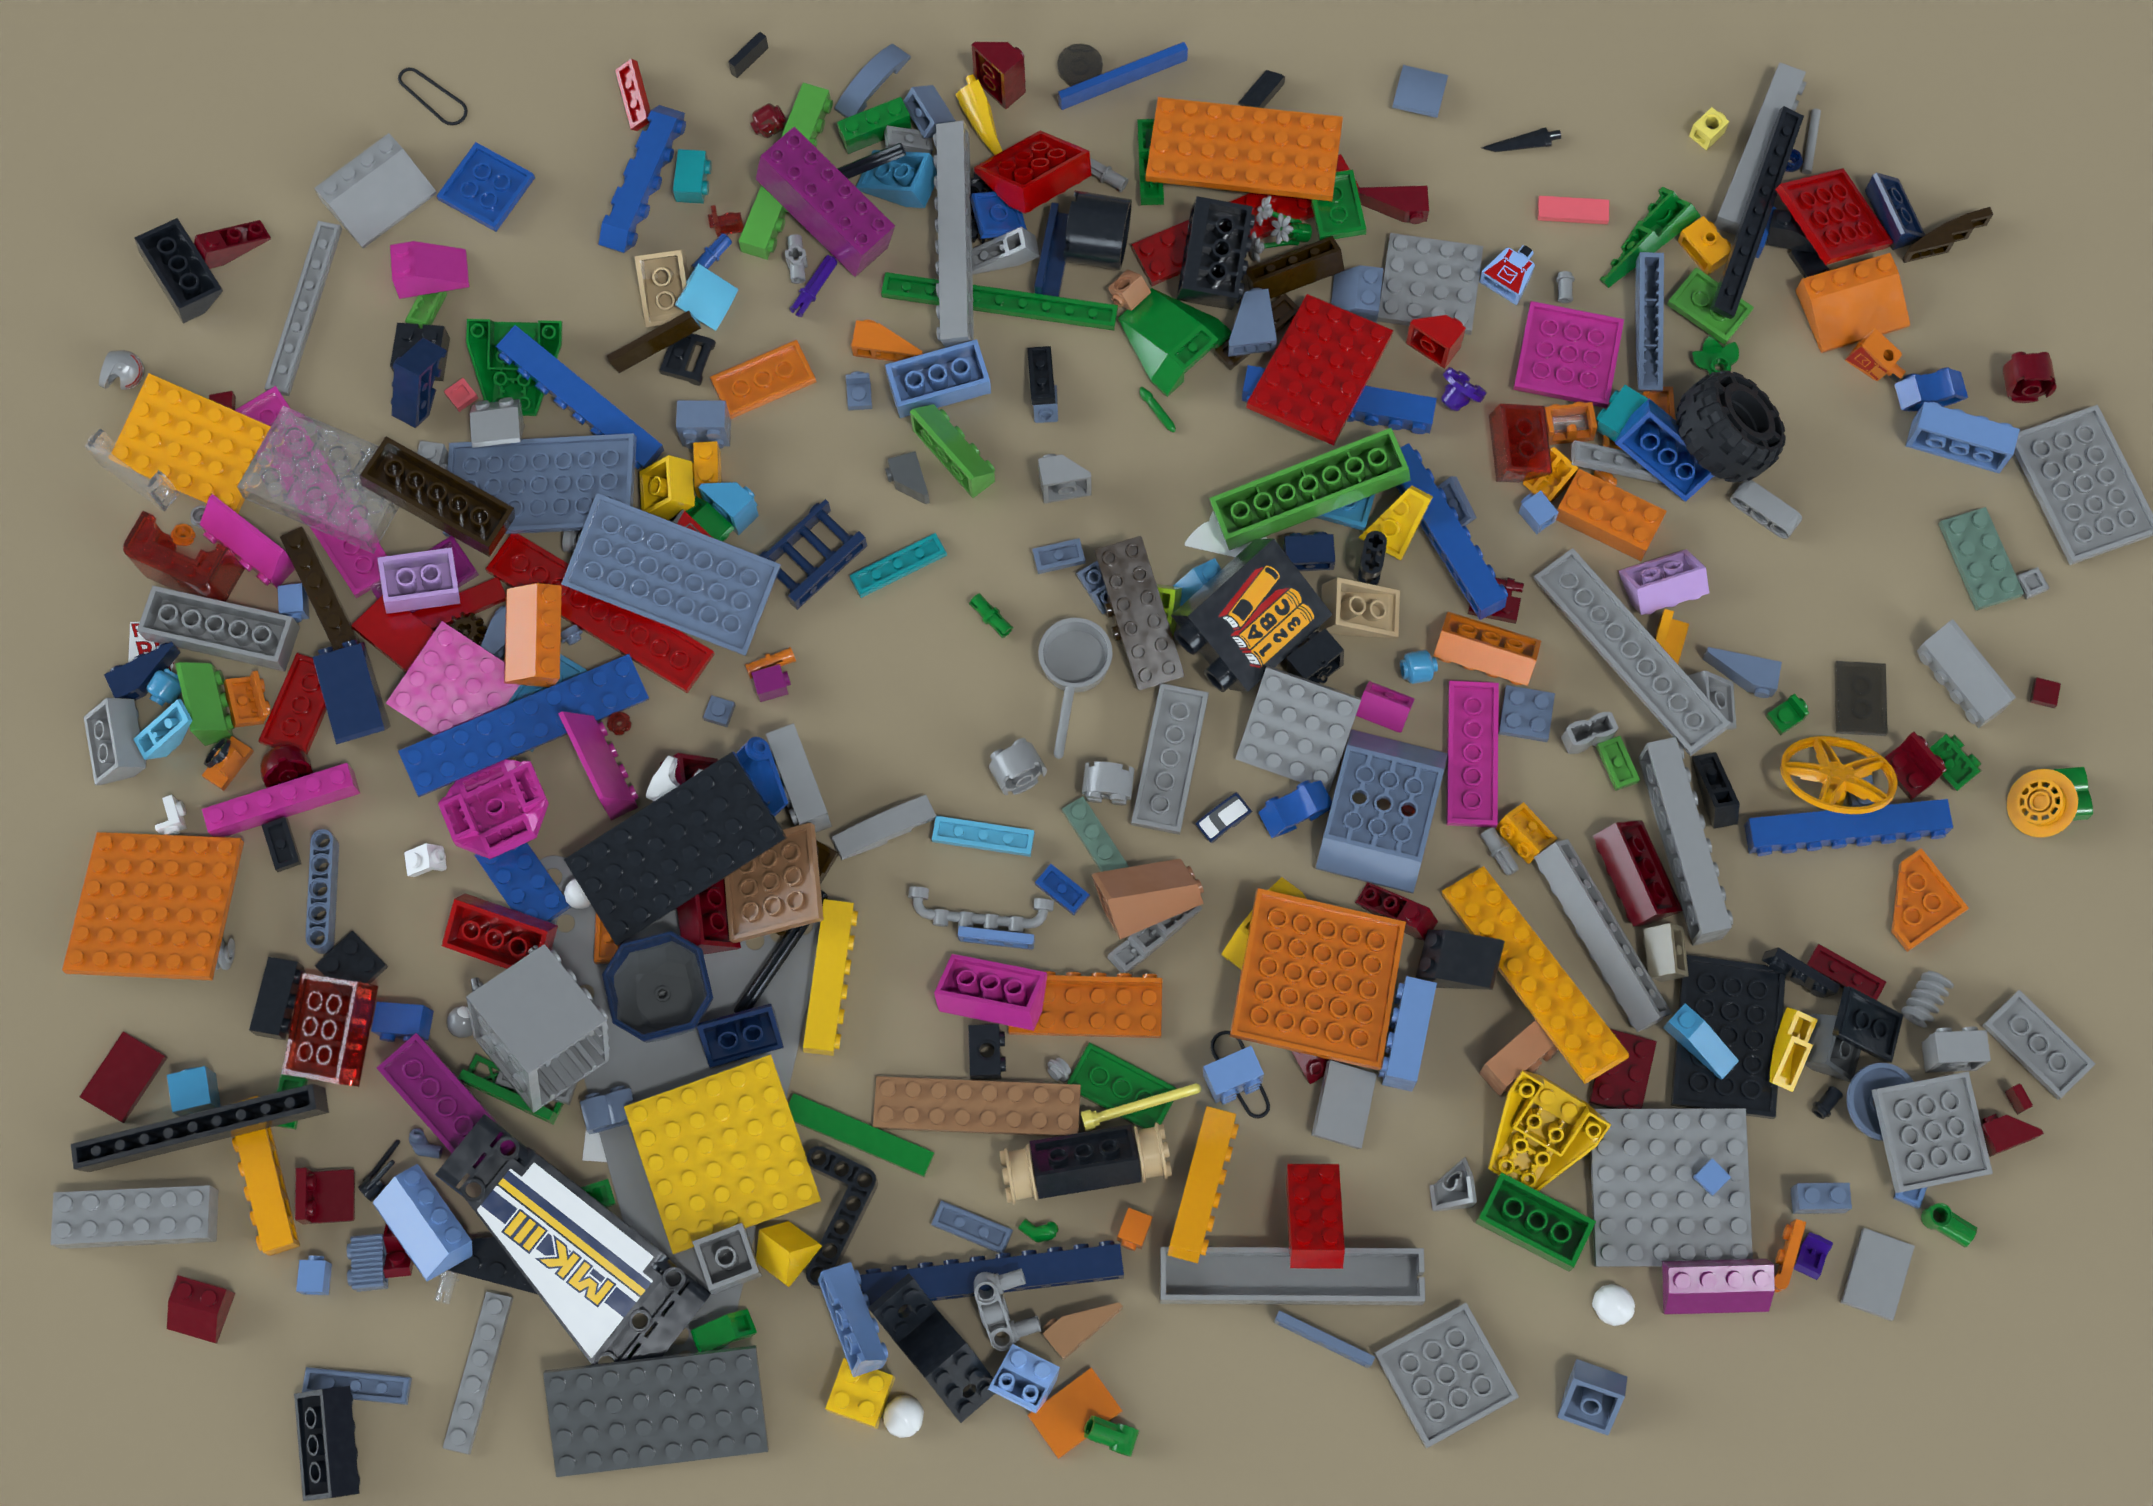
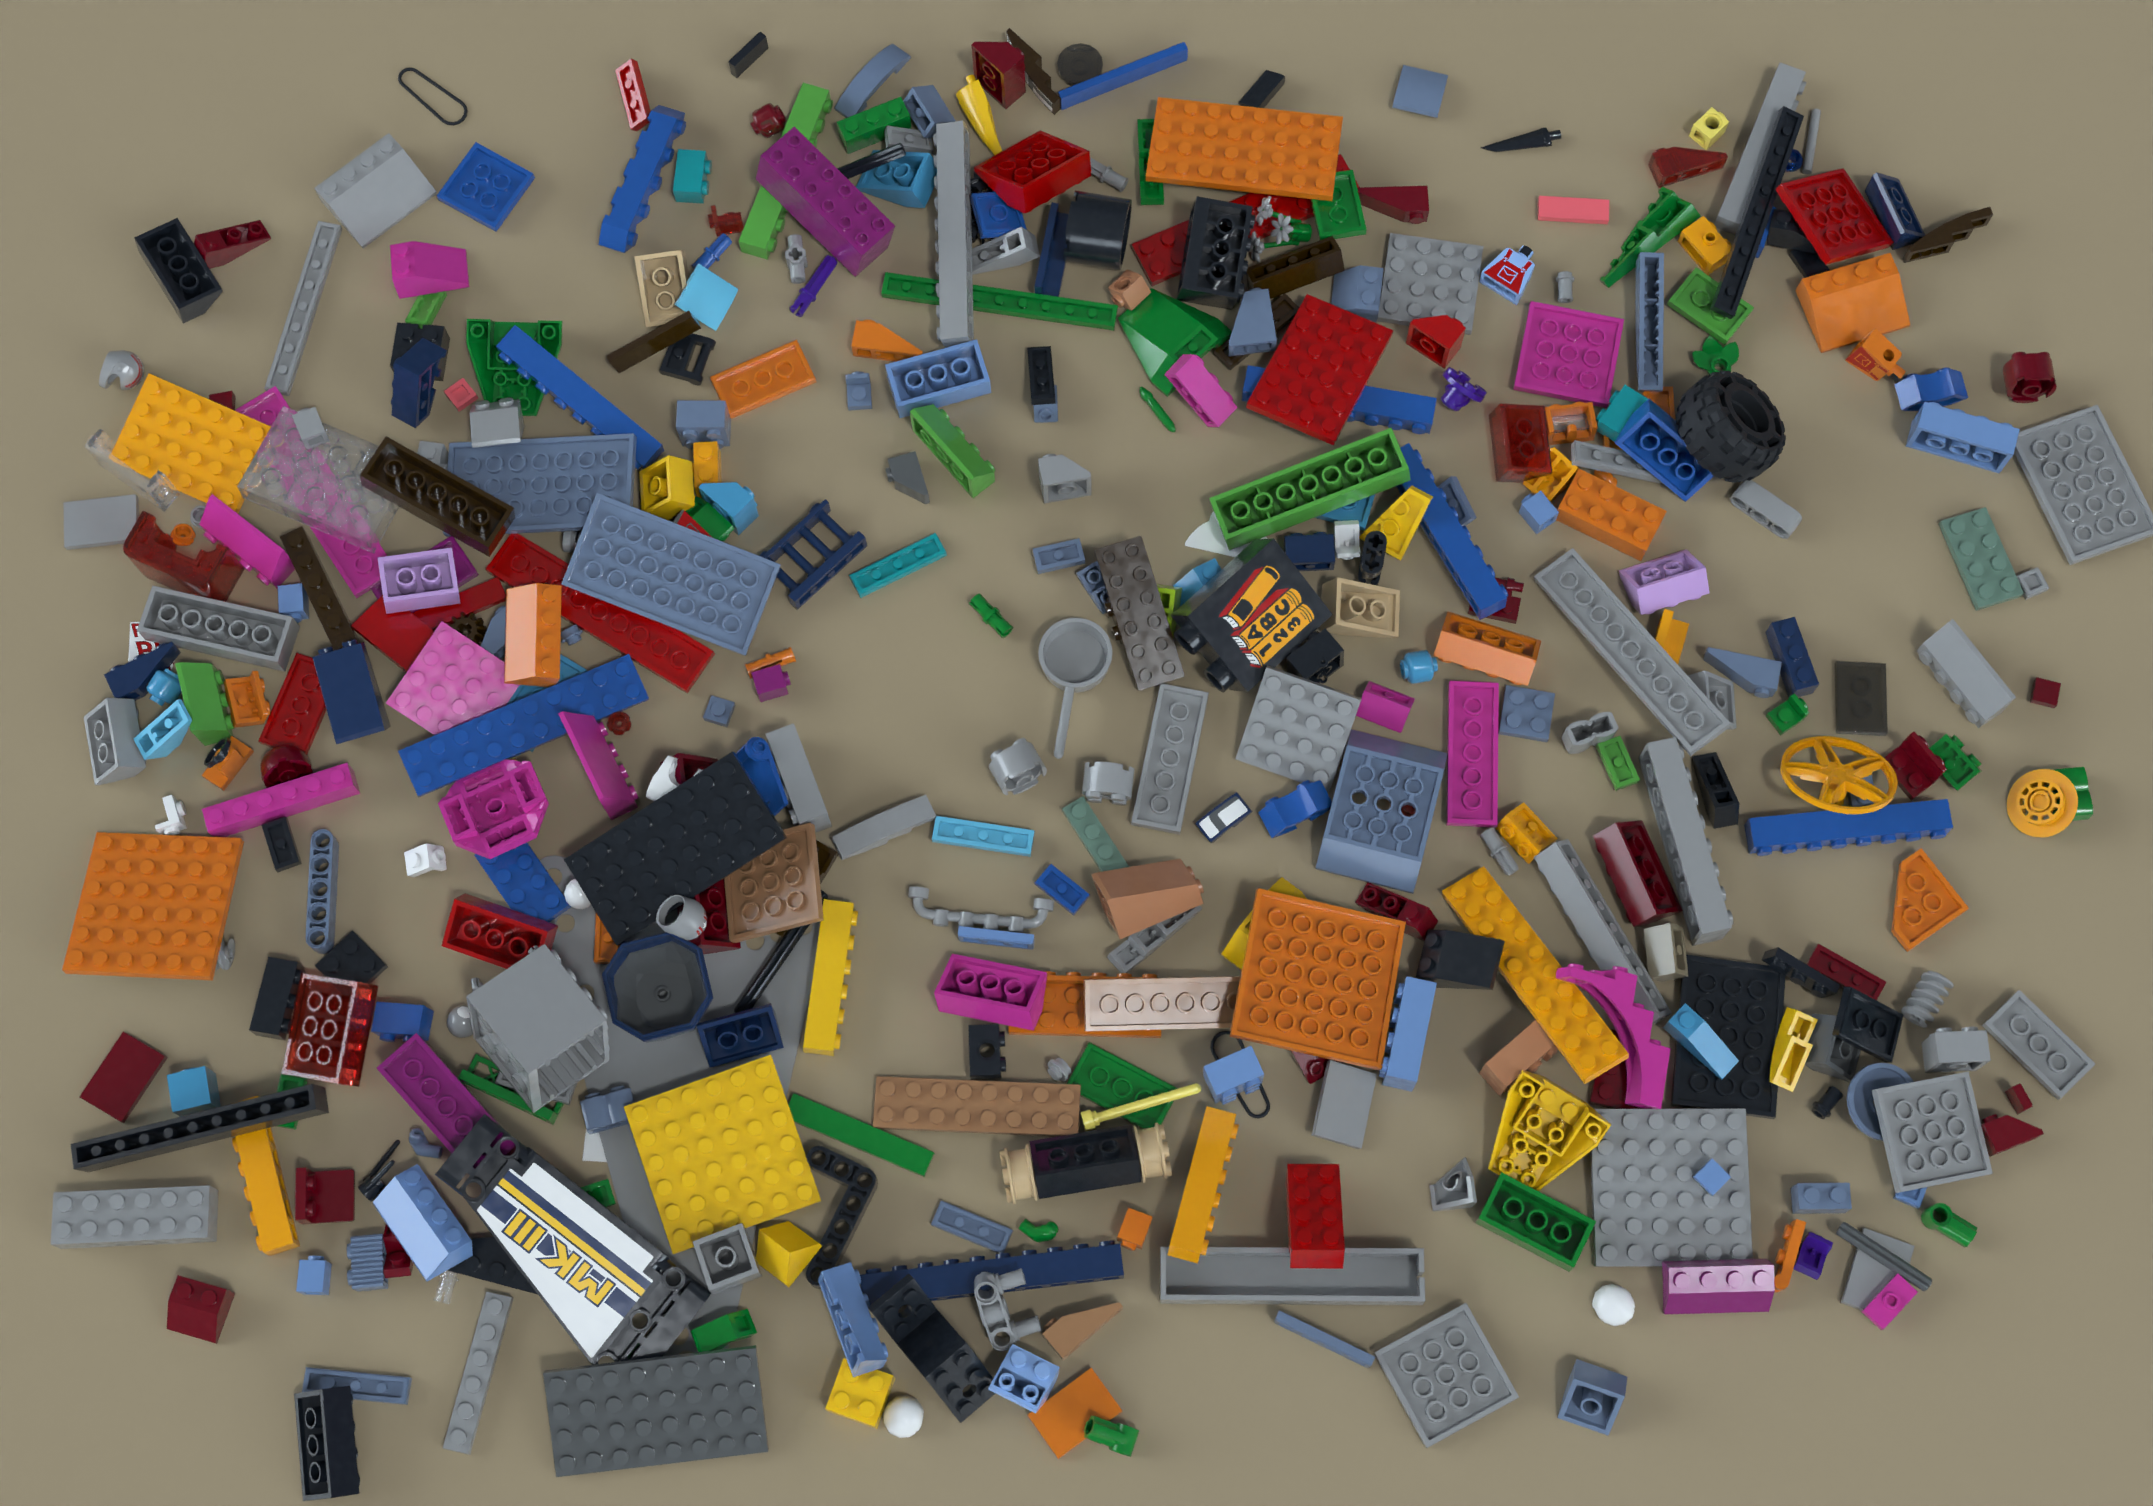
none -> light grey tile [63,494,140,550]
none -> light grey brick [292,407,329,450]
none -> light grey helmet [656,895,707,940]
none -> dark brown slope [1006,28,1061,115]
none -> plate [1084,976,1240,1031]
none -> dark pink brick [1164,354,1237,427]
none -> white bracket [1334,520,1361,560]
none -> dark pink arch [1556,963,1671,1109]
none -> clear red slope [1648,147,1728,188]
none -> dark blue brick [1765,617,1819,697]
none -> dark grey axle [1836,1222,1932,1291]
none -> dark pink plate [1861,1274,1918,1330]

